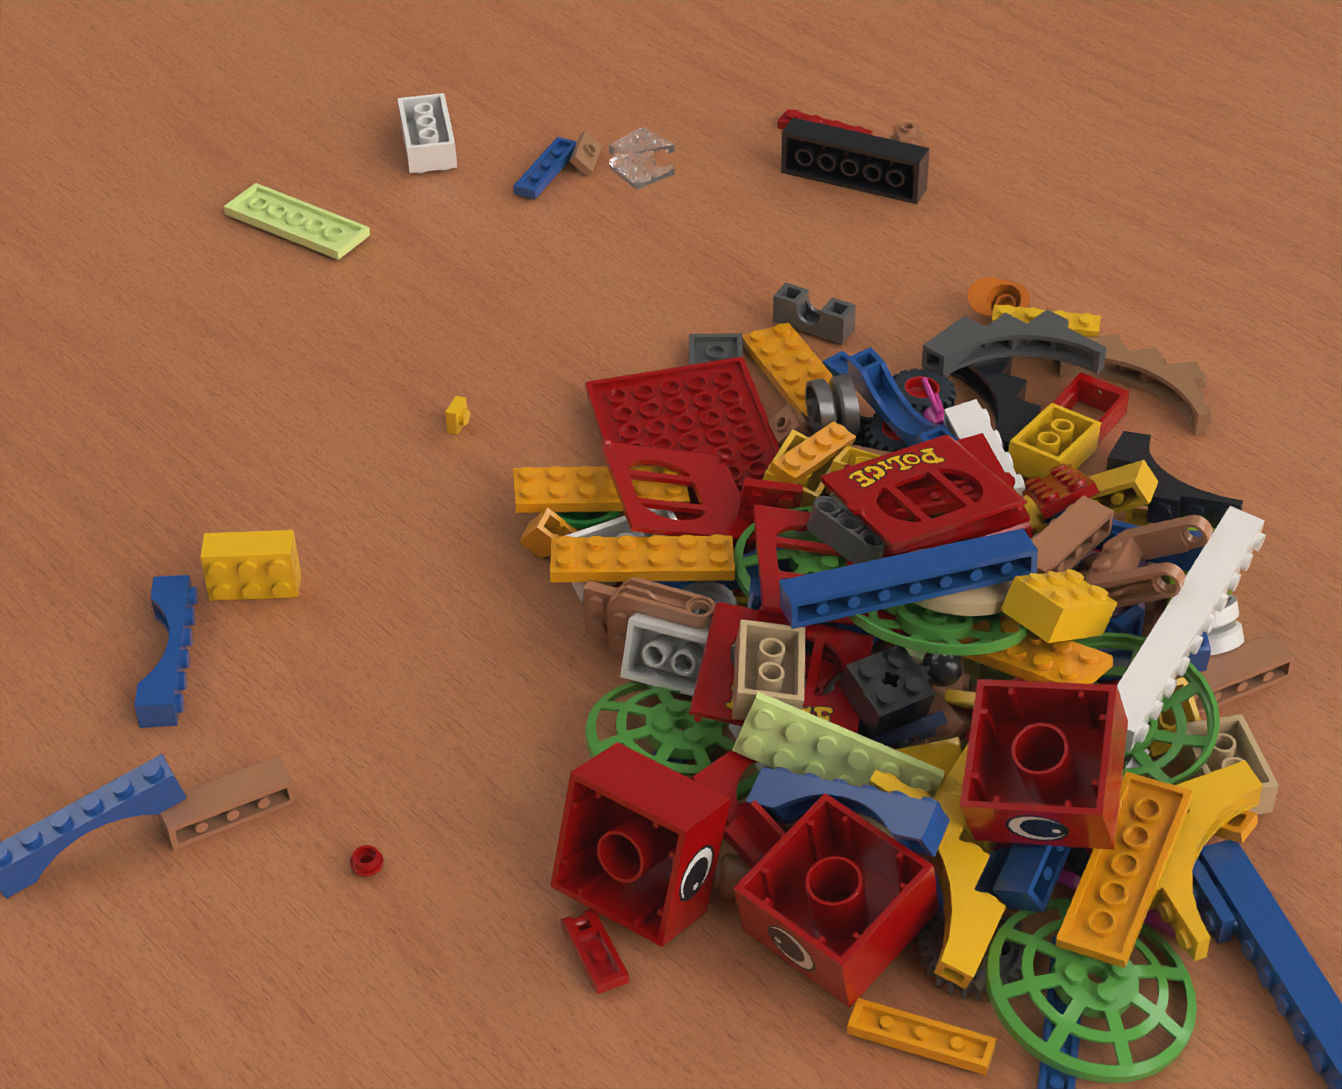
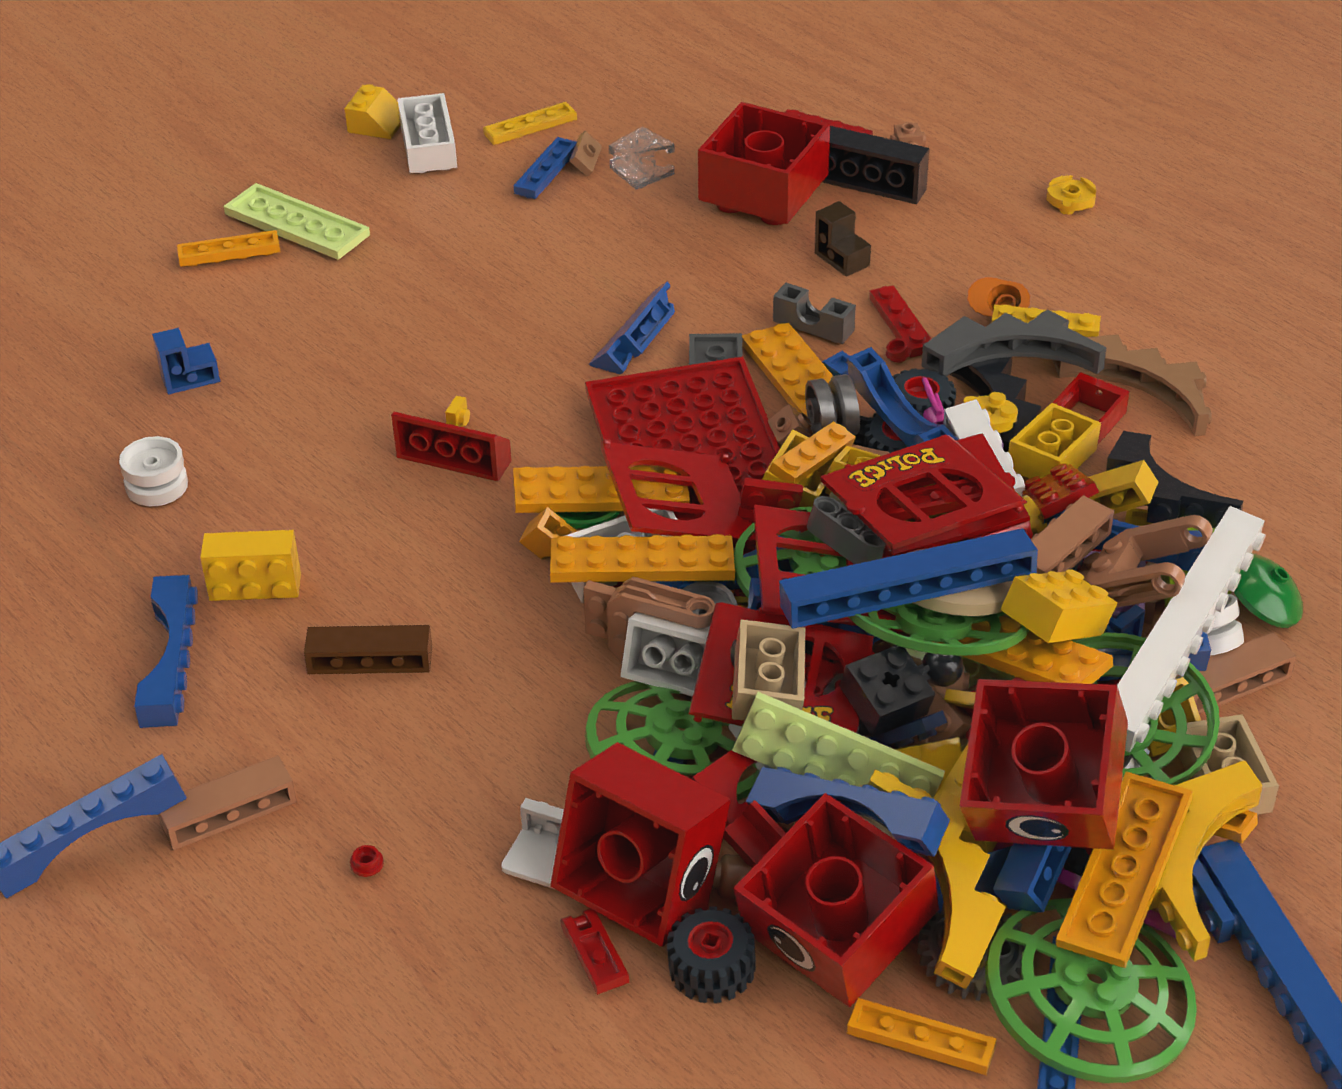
none -> white wheel [119,436,188,507]
none -> blue brick [152,328,220,395]
none -> light orange plate [177,230,280,267]
none -> reddish brown brick [304,625,433,674]
none -> yellow slope [344,84,401,139]
none -> red slope [391,411,512,482]
none -> yellow tile [483,102,577,145]
none -> white bracket [501,798,564,889]
none -> blue wedge [589,281,675,374]
none -> black wheel [667,906,756,1003]
none -> red brick [698,102,830,225]
none -> dark brown brick [815,201,871,277]
none -> red plate [869,285,931,358]
none -> red plate [886,338,911,363]
none -> yellow plate [963,392,1018,433]
none -> yellow plate [1046,175,1096,215]
none -> green dish [1234,553,1303,628]

